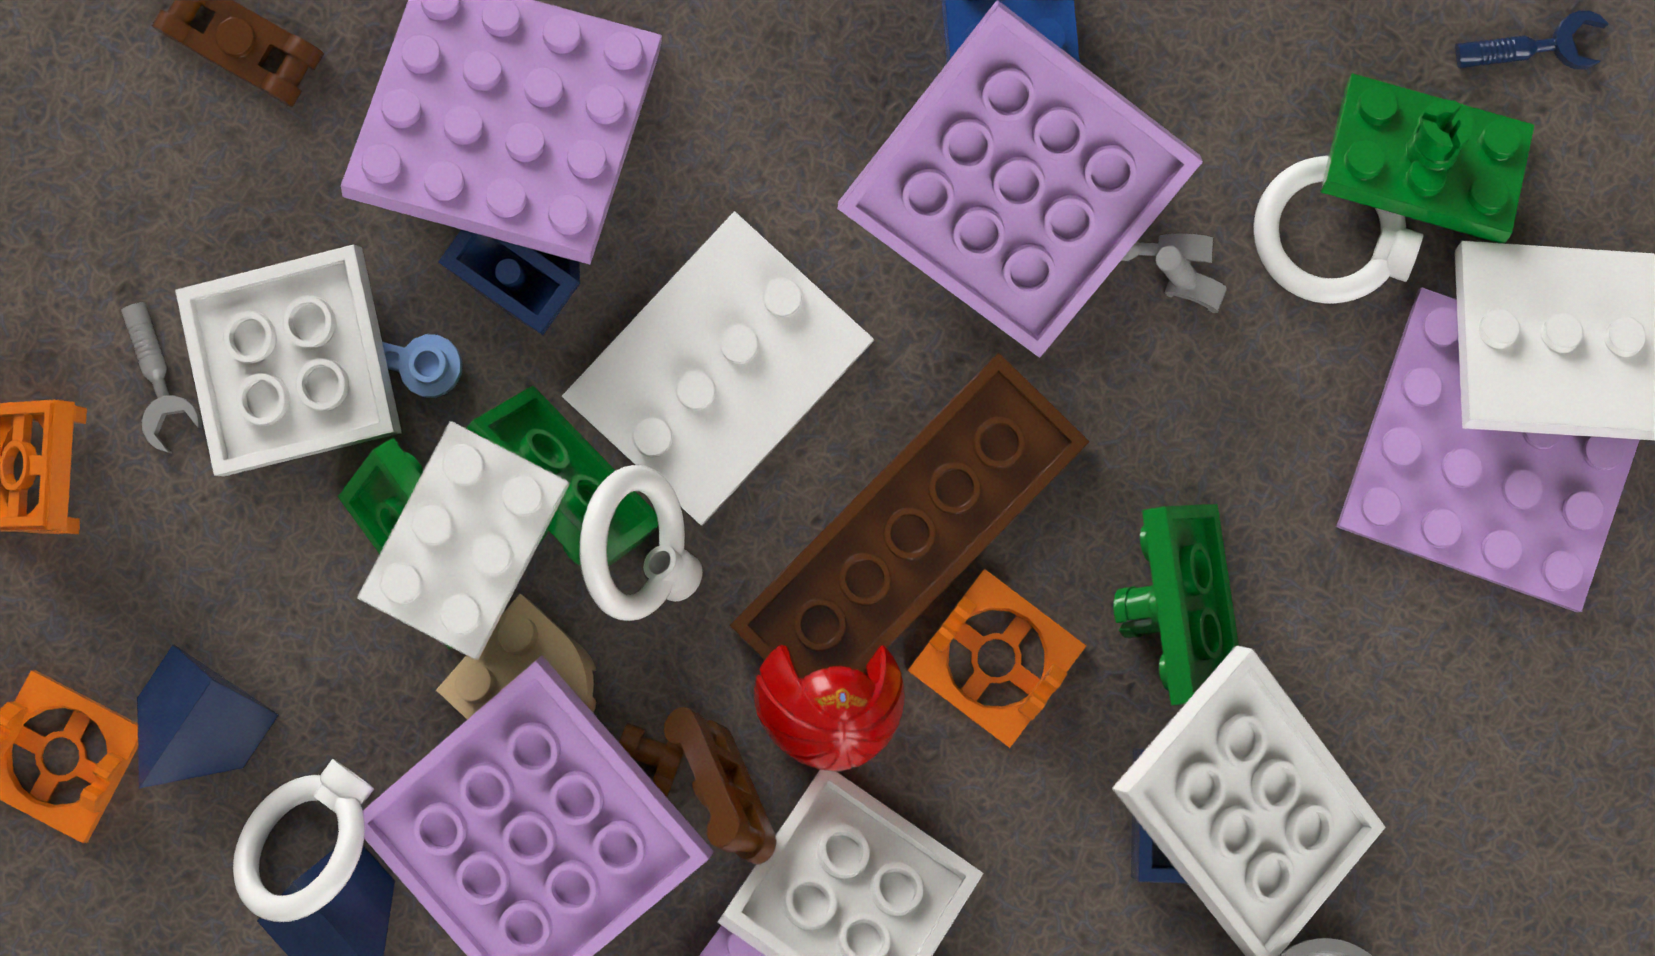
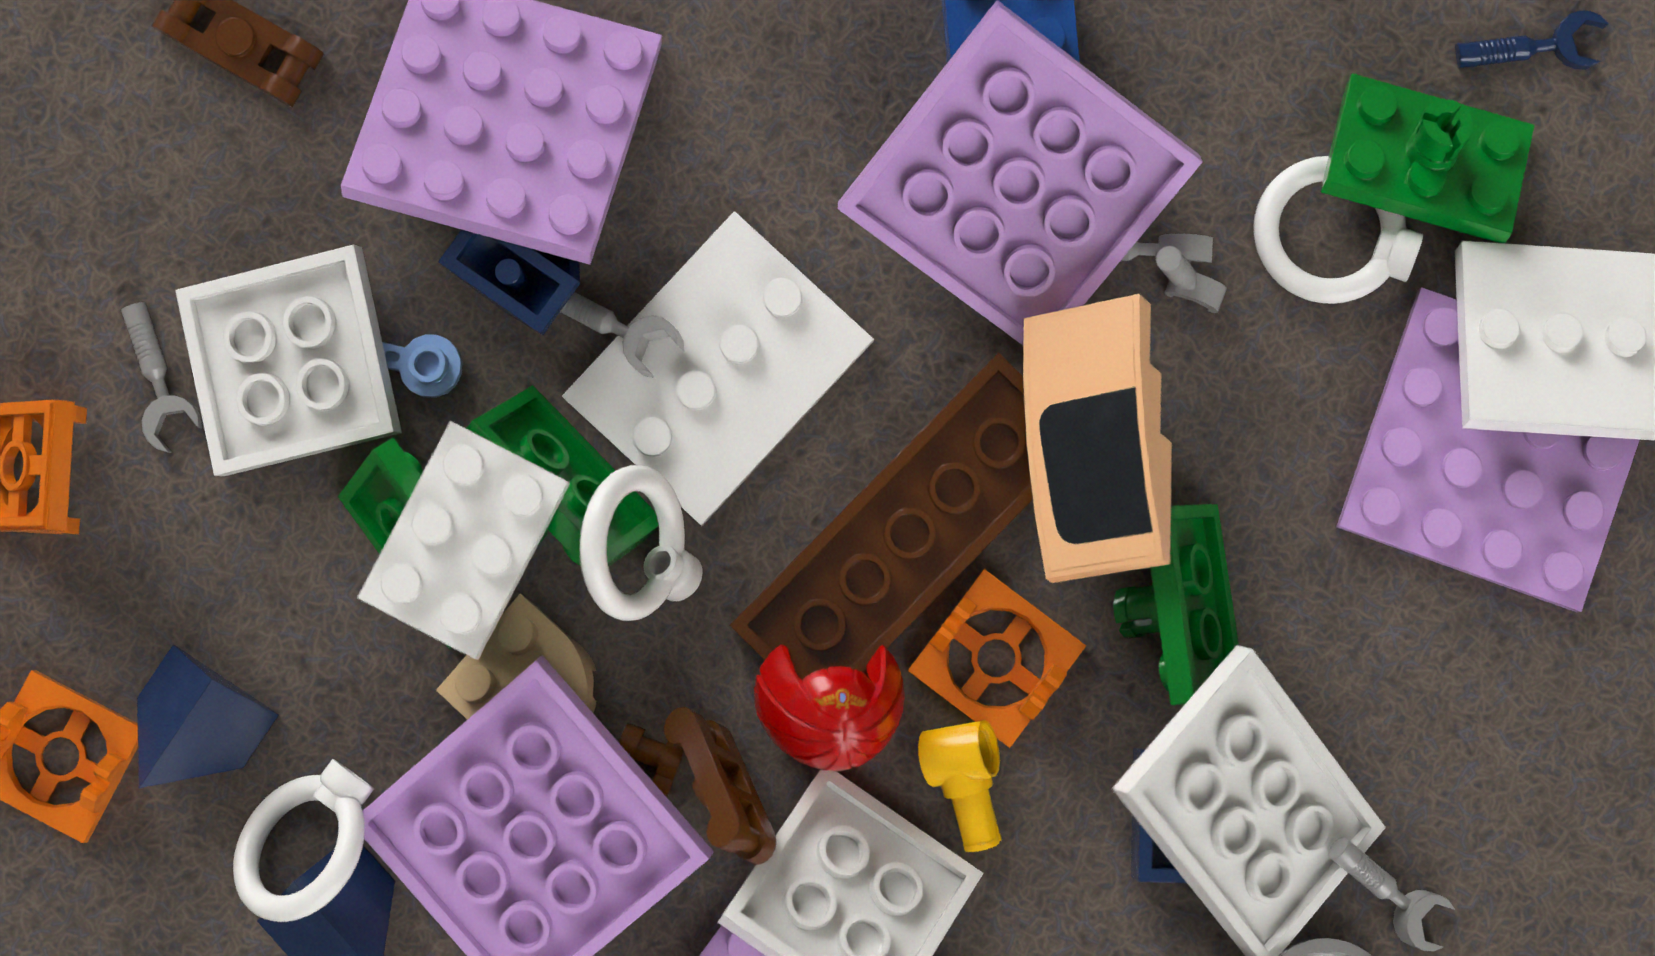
none -> light grey piece [560,292,685,378]
none -> yellow pin [918,720,1002,852]
none -> light nougat slope [1023,294,1172,583]
none -> light grey piece [1329,837,1454,951]

